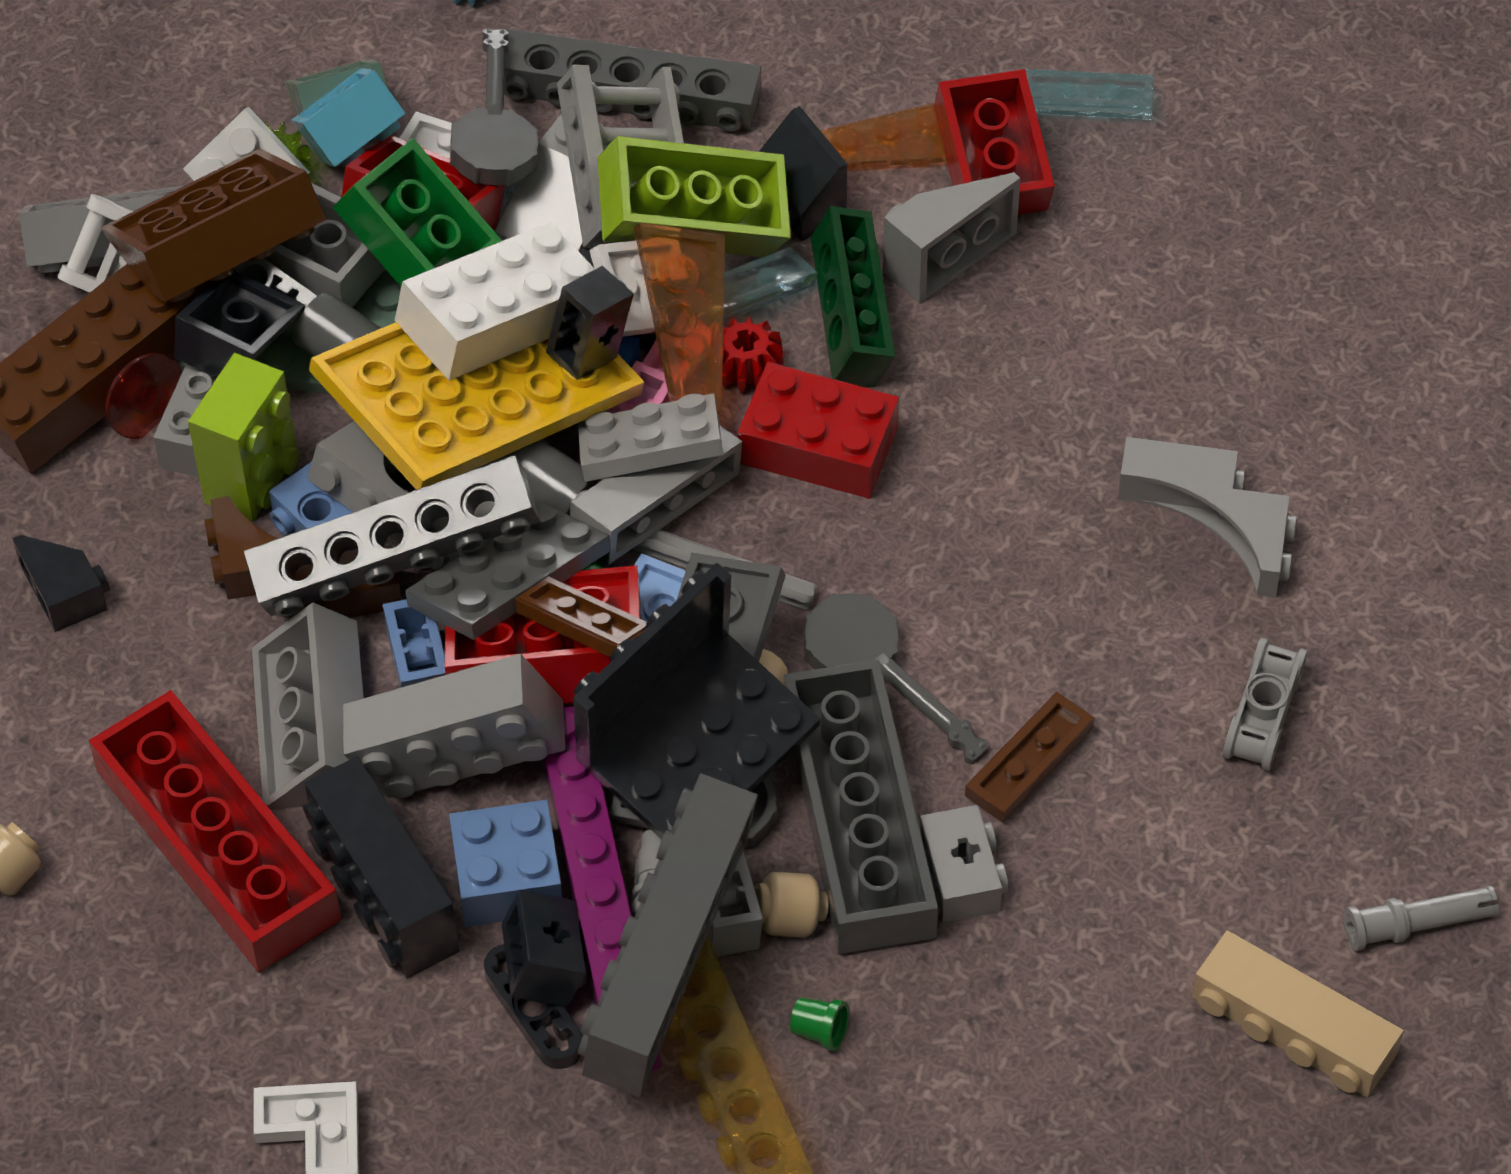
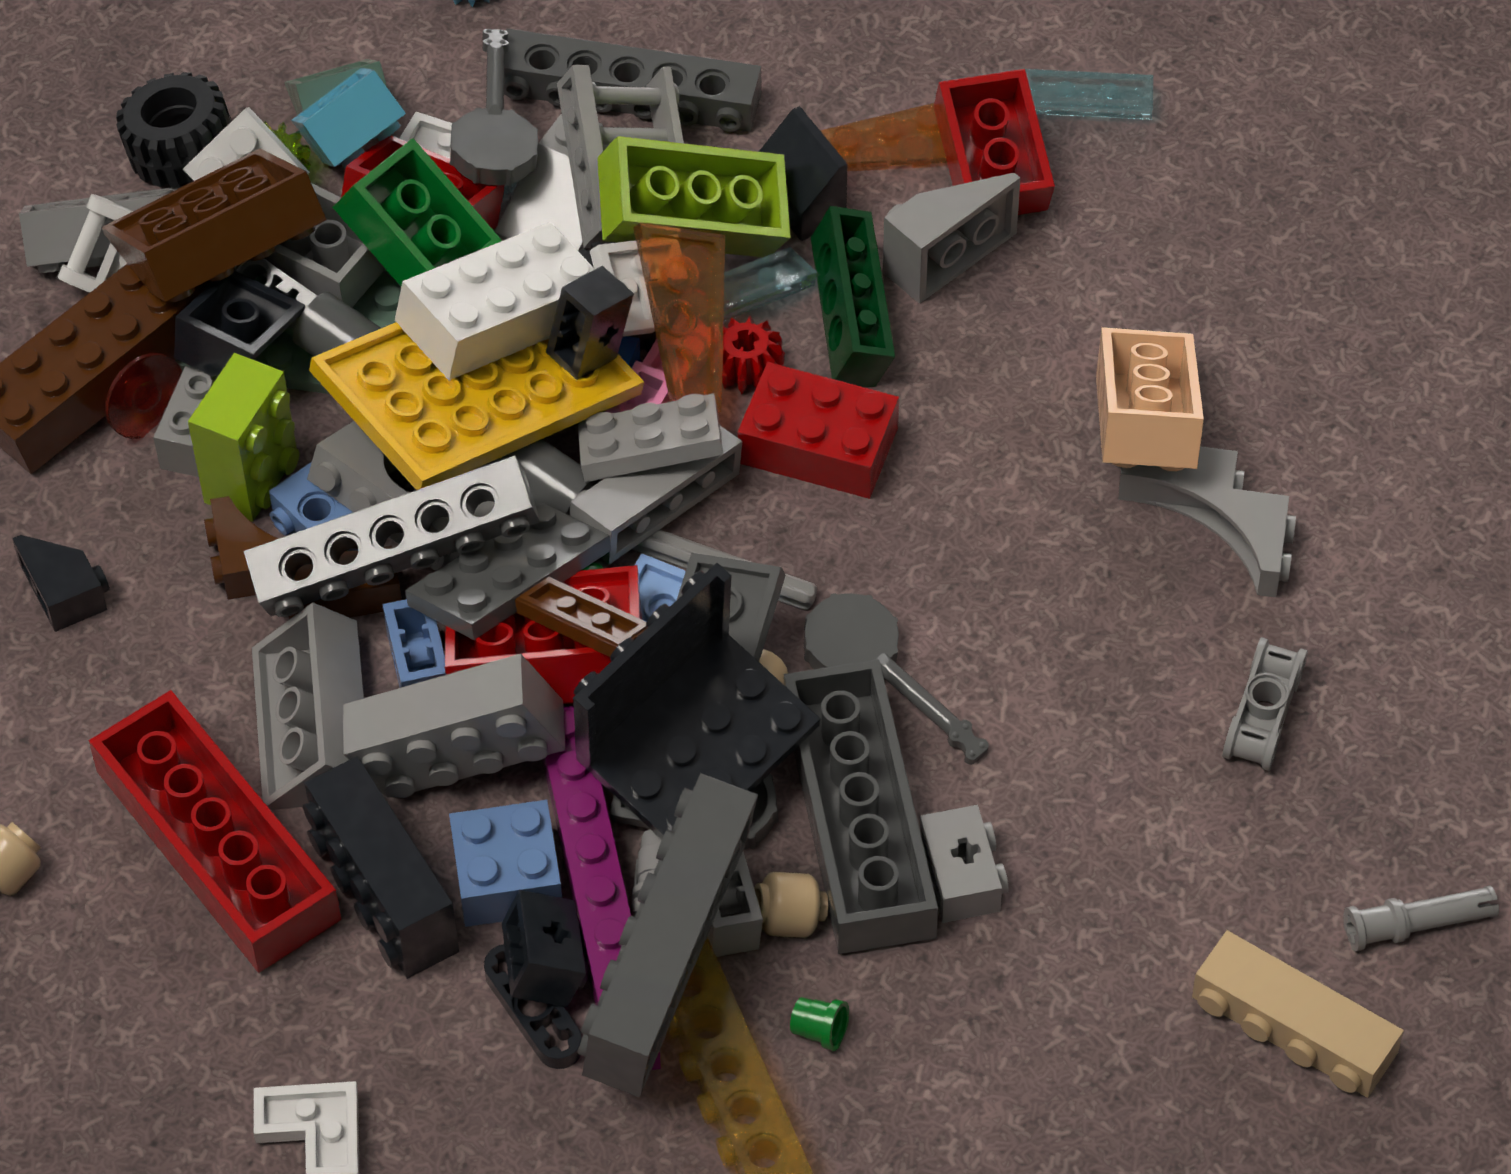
reddish brown plate [965,691,1095,823] -> none
none -> black tyre [116,72,232,188]
none -> light nougat brick [1096,327,1204,471]

